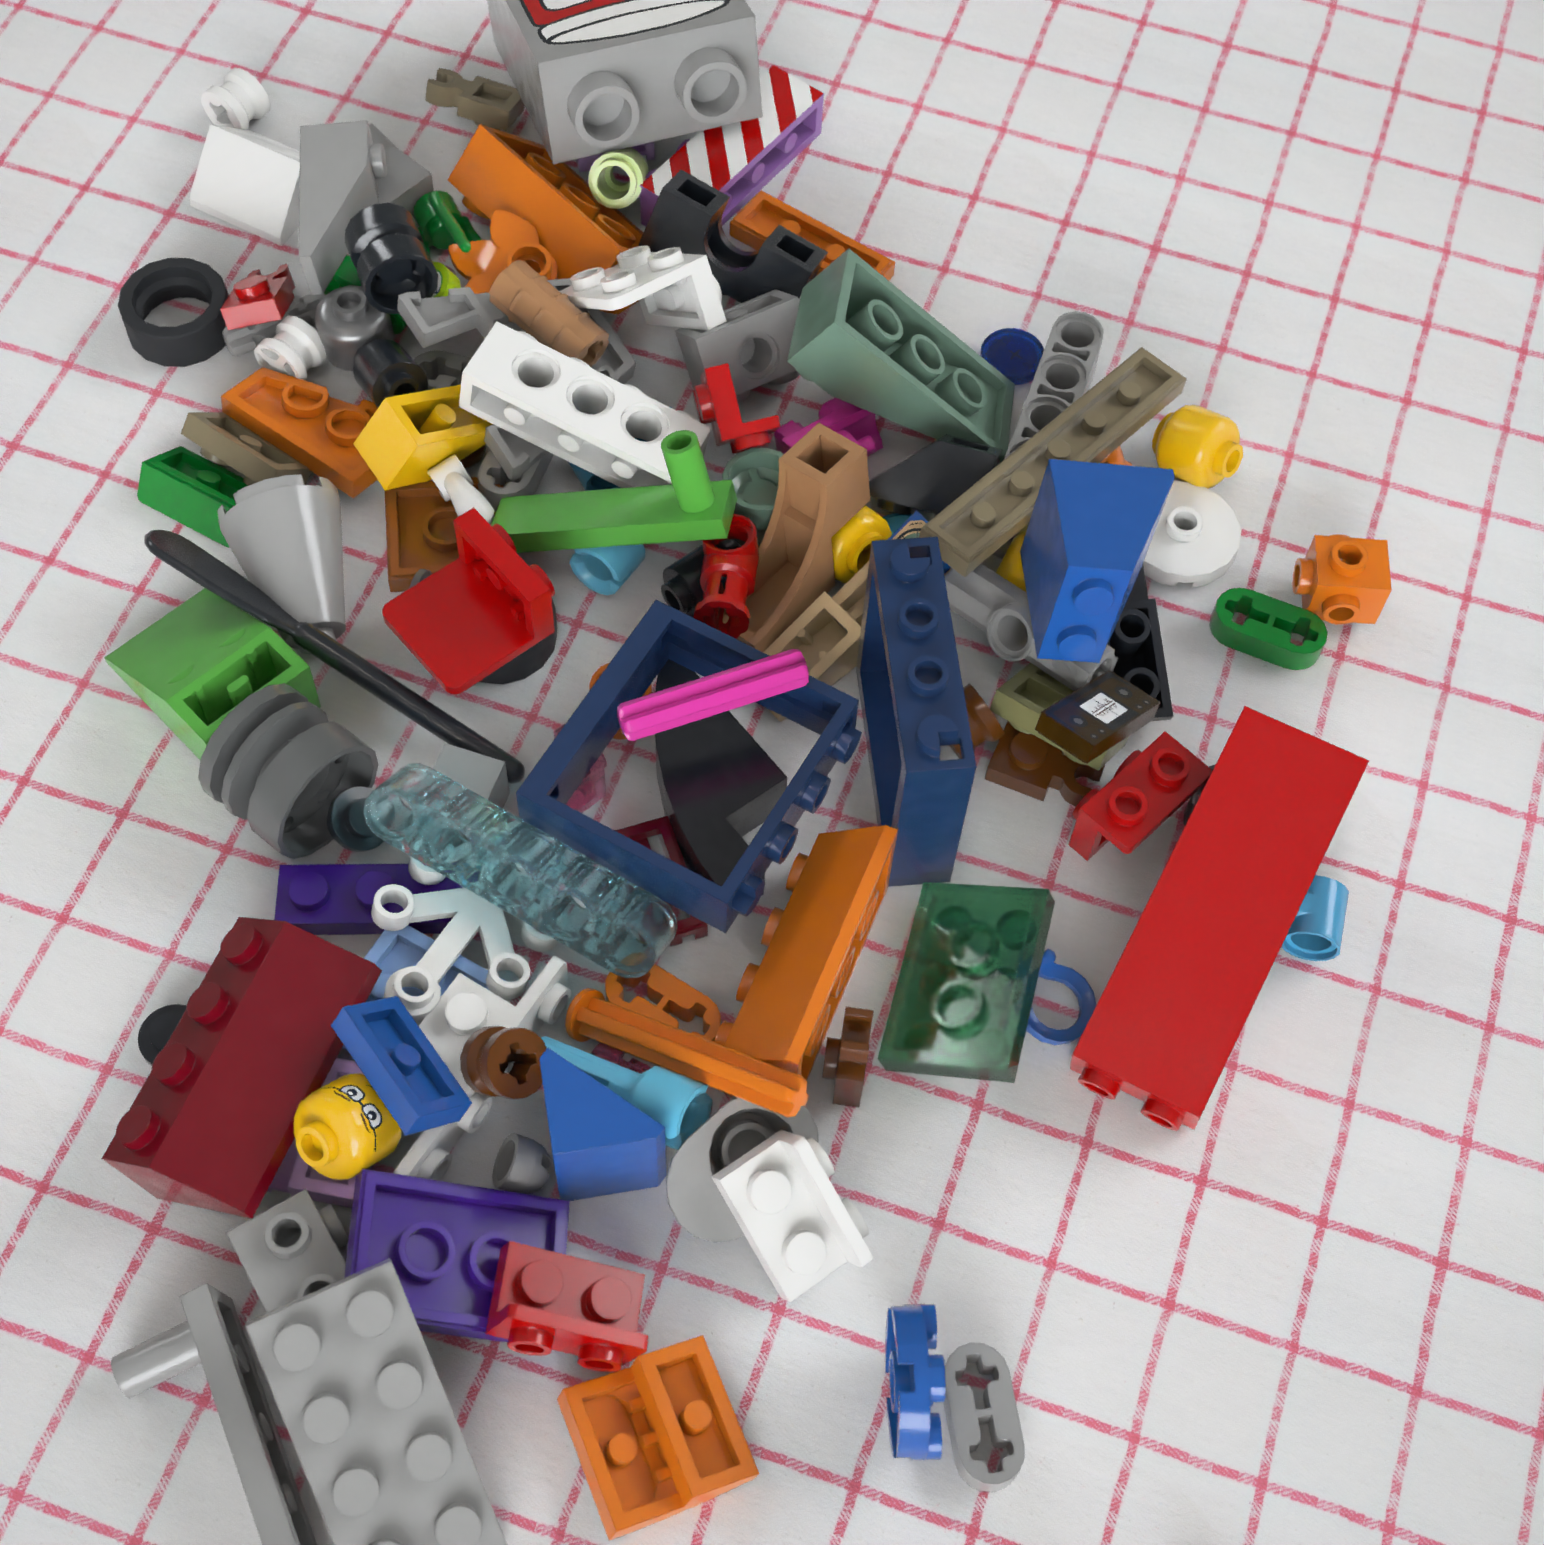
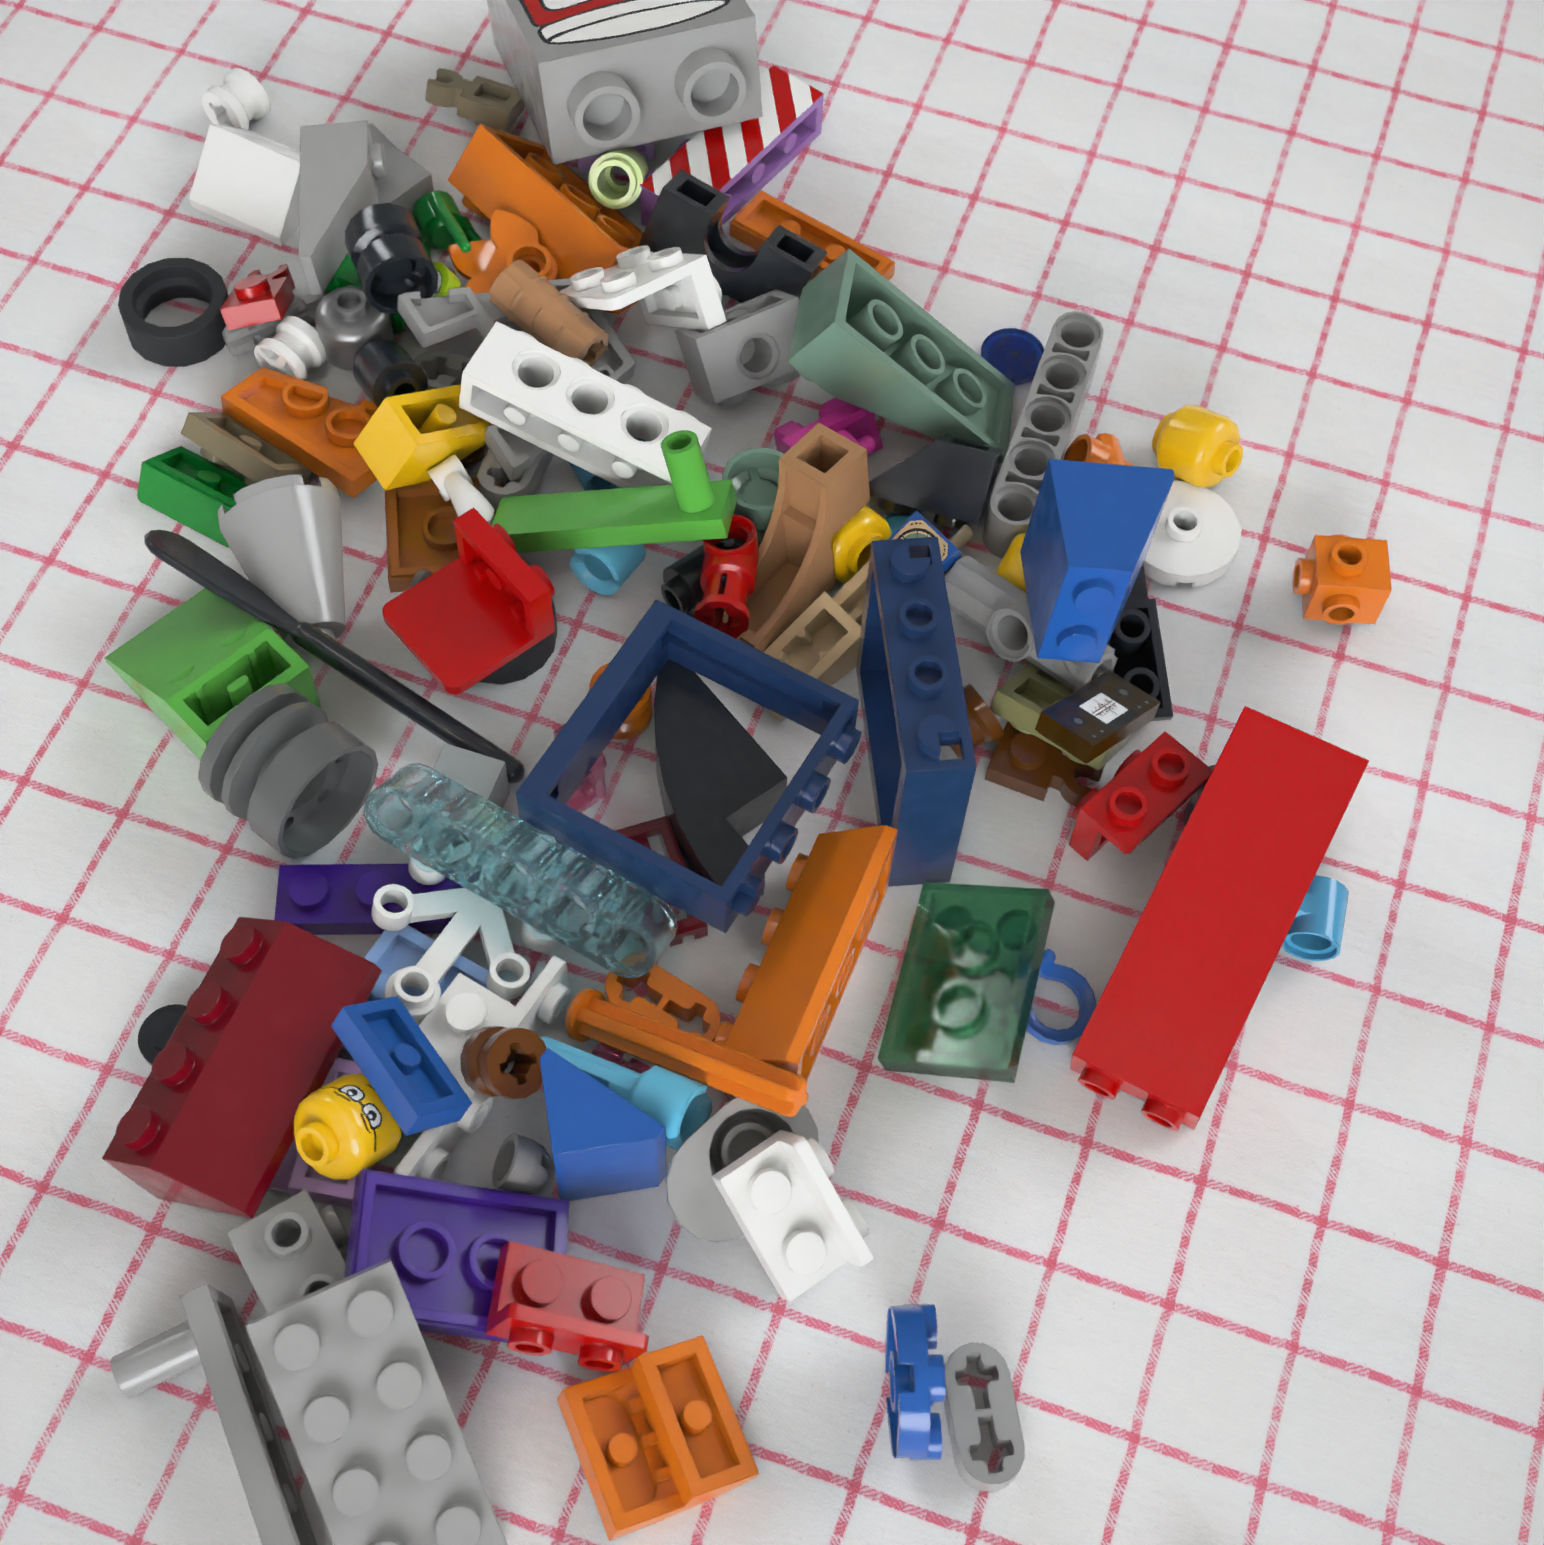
black plate [327,786,392,852] -> none
dark pink axle [617,649,809,741] -> none
red bracket [692,363,781,454] -> none
reddish brown plate [822,1007,874,1107] -> none
dark tan tile [919,347,1187,577] -> none
green beam [1209,588,1328,671] -> none

